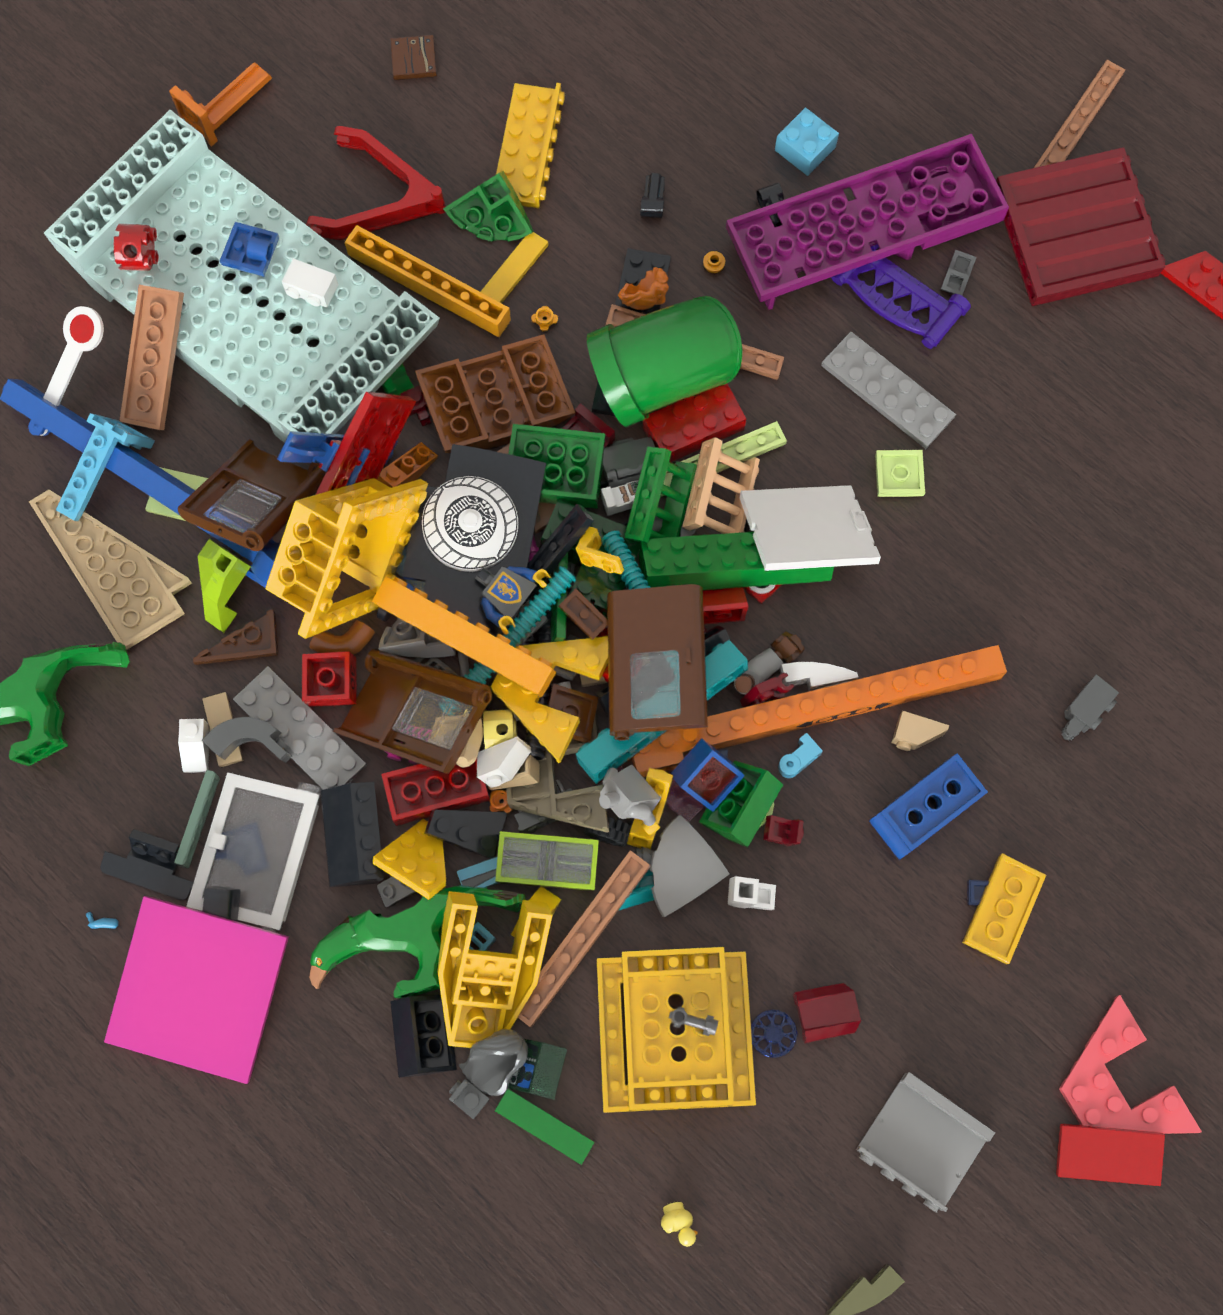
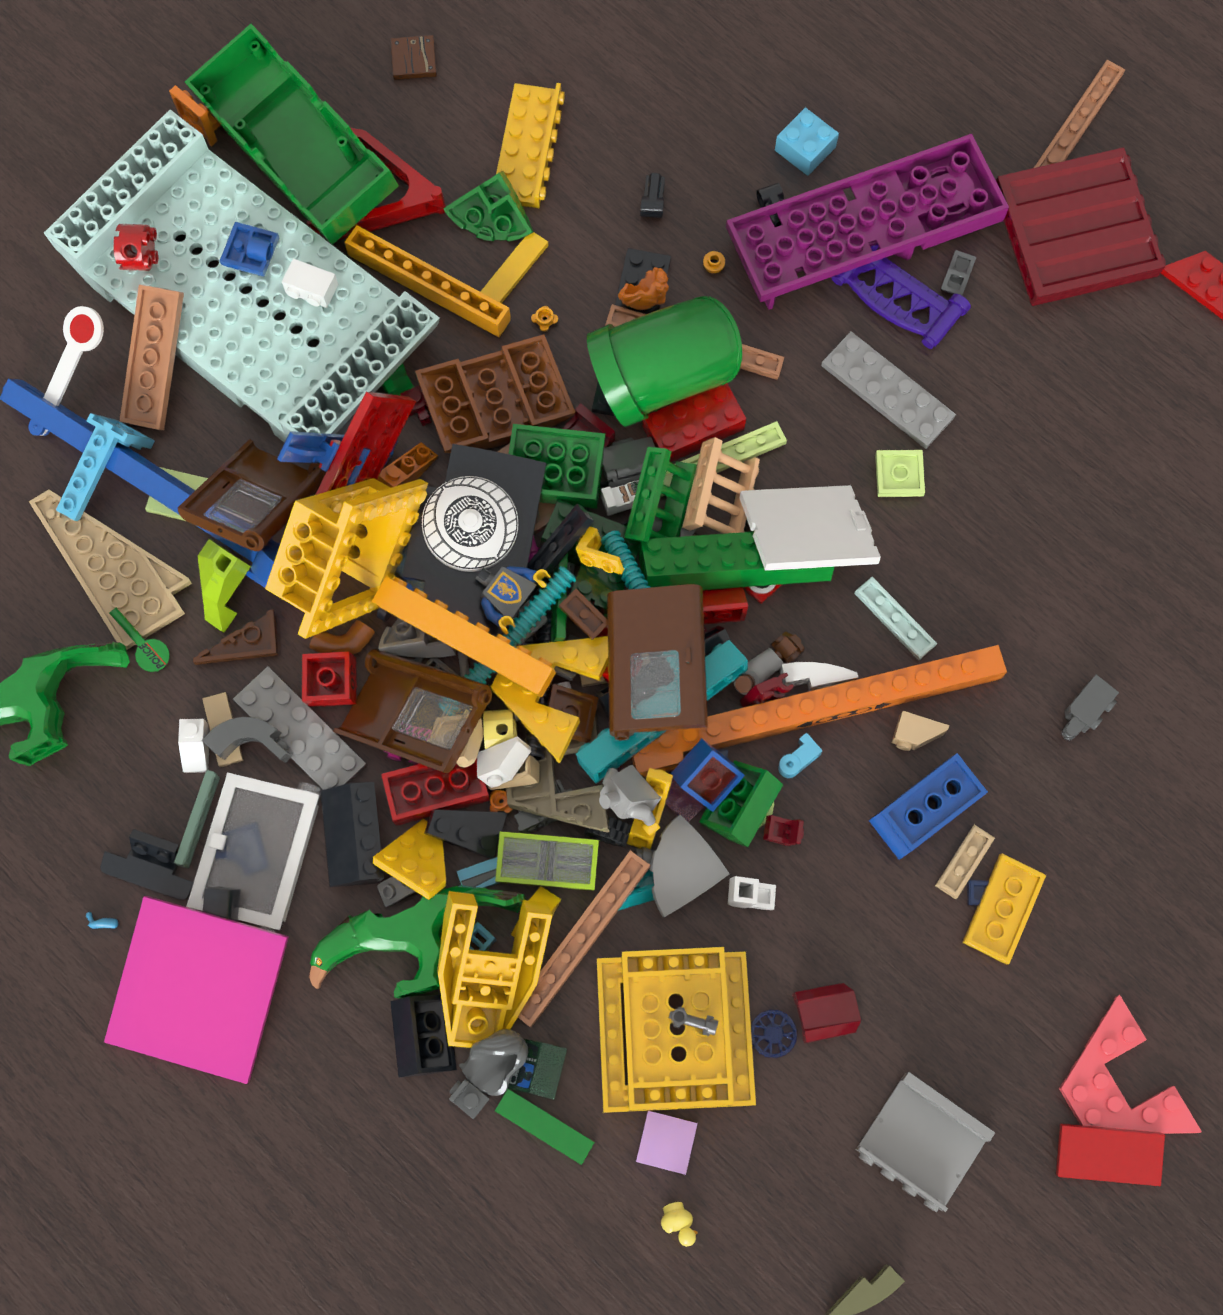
none -> green piece [109,607,170,672]
none -> green piece [185,24,399,245]
none -> lavender tile [636,1111,698,1175]
none -> light aqua tile [854,577,937,660]
none -> tan tile [935,824,995,899]

